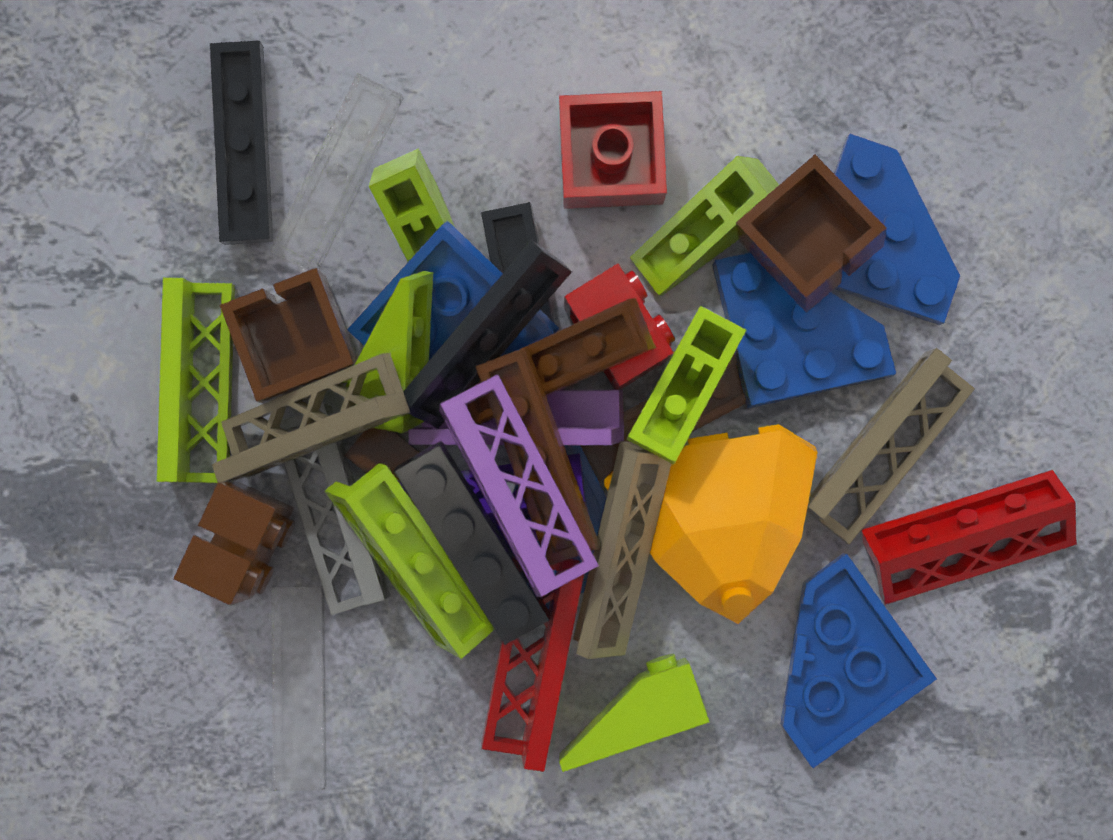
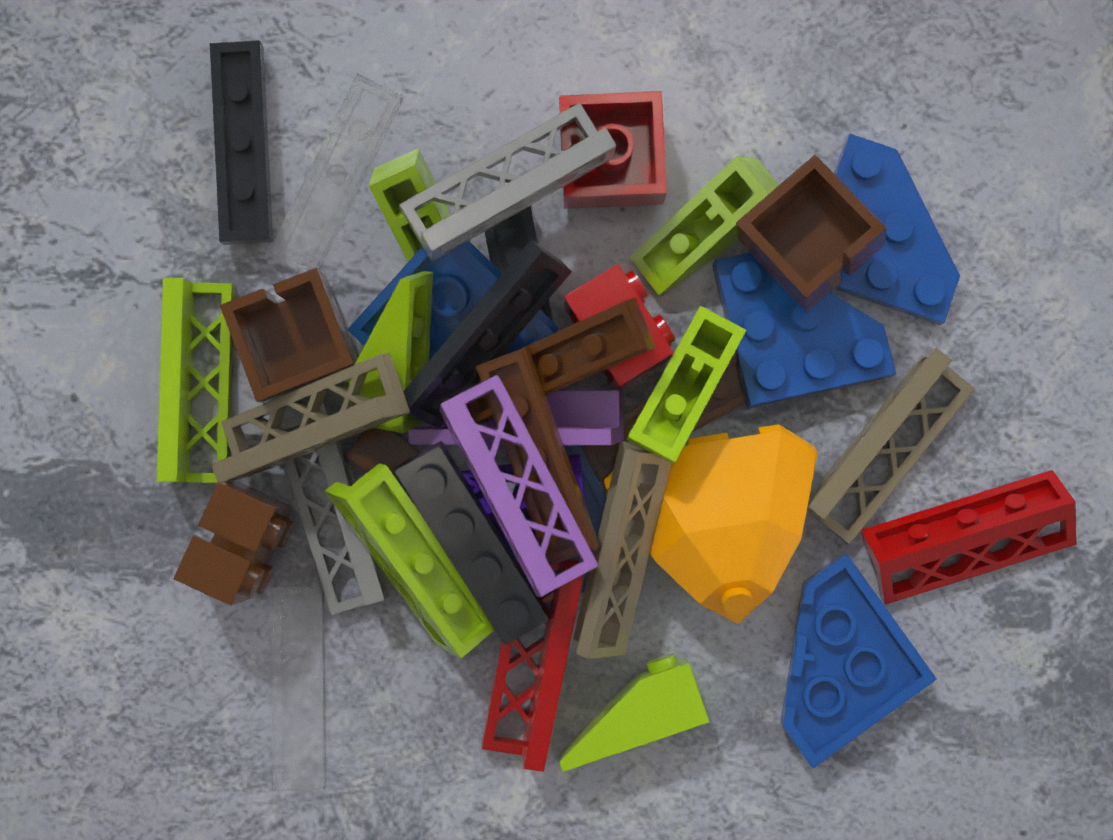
none -> light grey fence [399,103,617,261]

